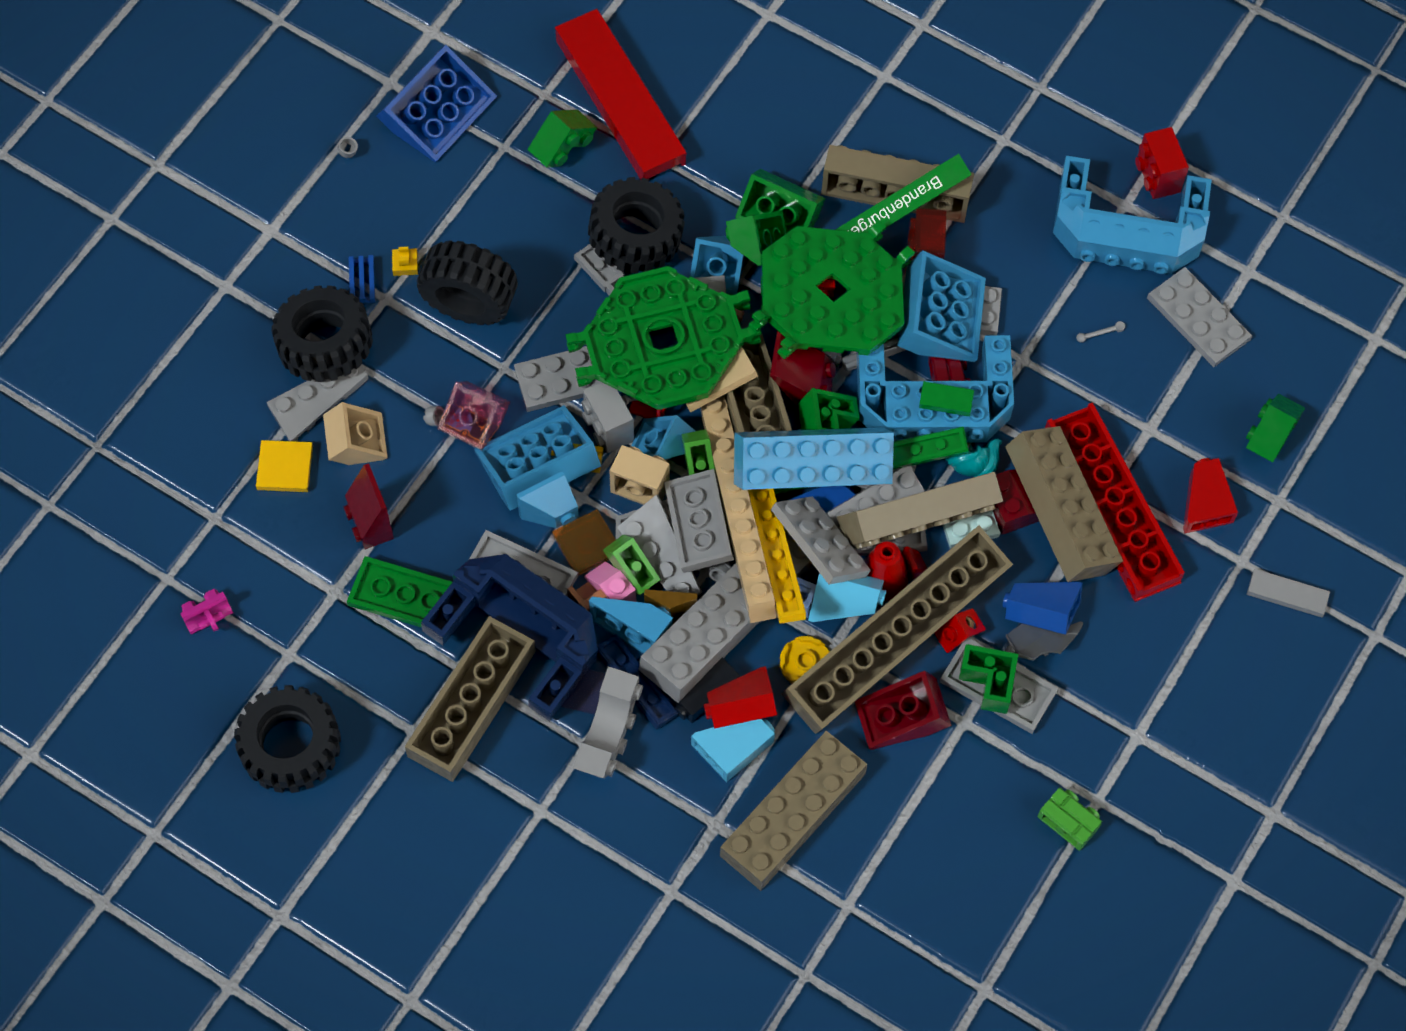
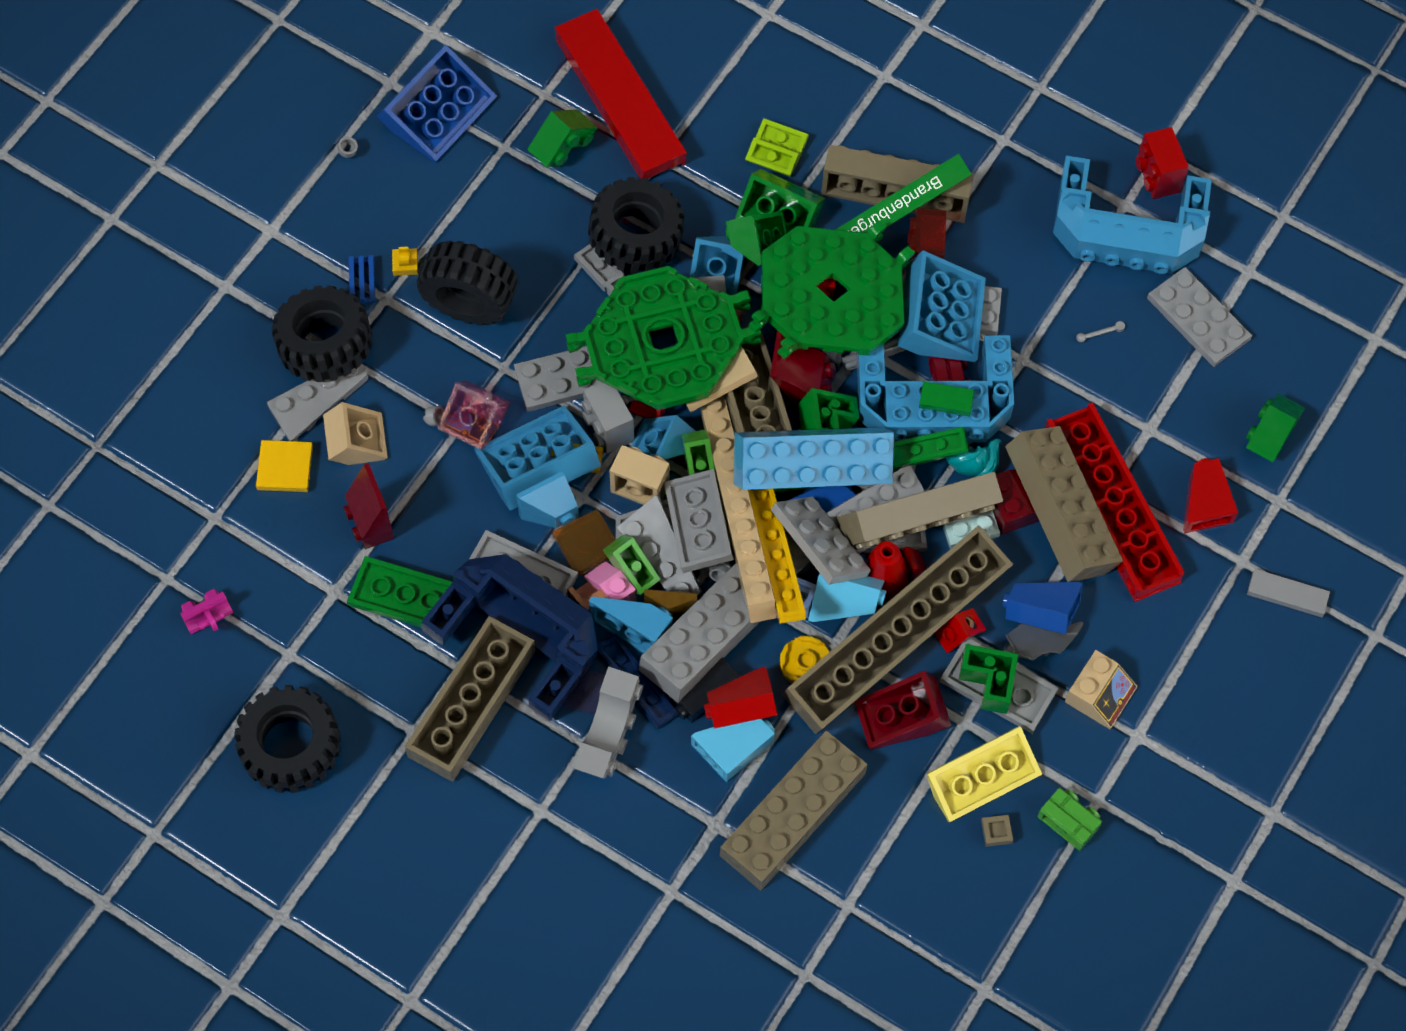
none -> lime slope [745,118,809,177]
none -> light yellow slope [926,726,1042,822]
none -> dark tan plate [981,815,1013,847]
none -> slope [1065,650,1137,729]

